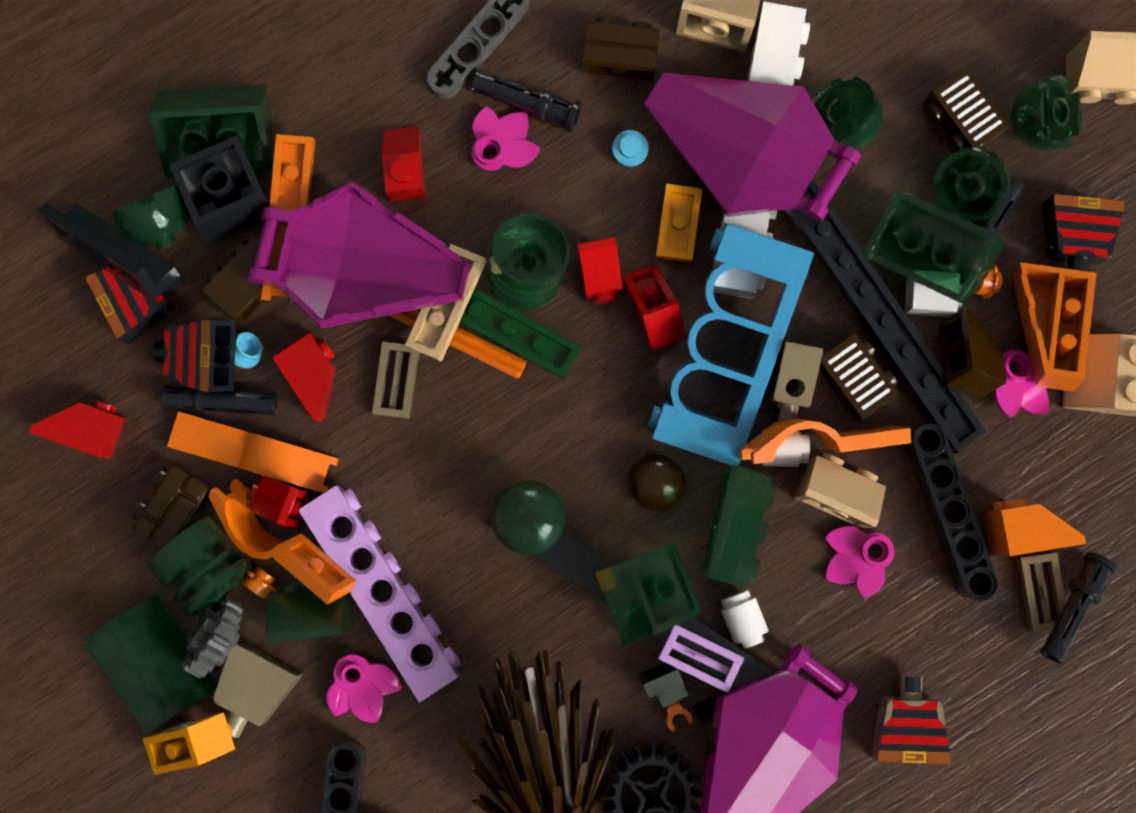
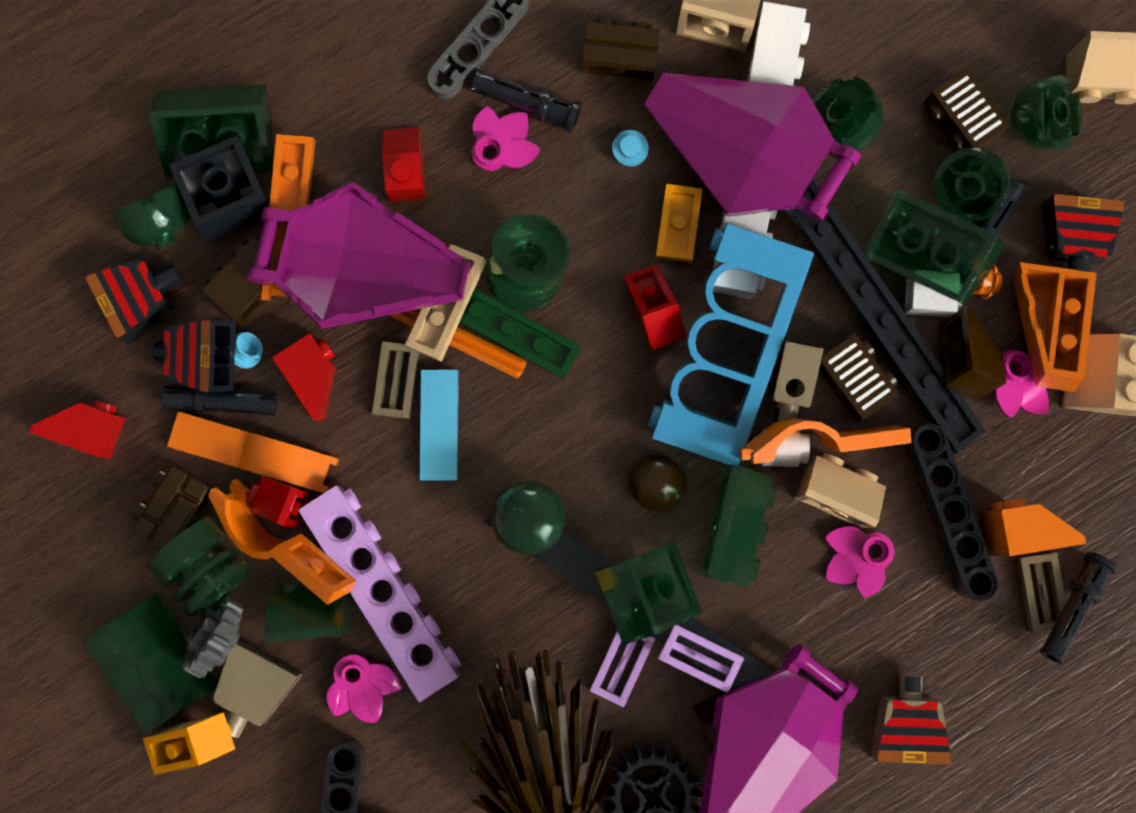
black fence [38,203,180,302] -> none
orange plate [241,566,277,599] -> none
red slope [578,237,623,305] -> none
pearl dark grey piece [639,663,693,732] -> none
white brick [721,590,769,649] -> none
none -> medium azure tile [420,370,459,481]
none -> lavender tile [590,622,655,707]

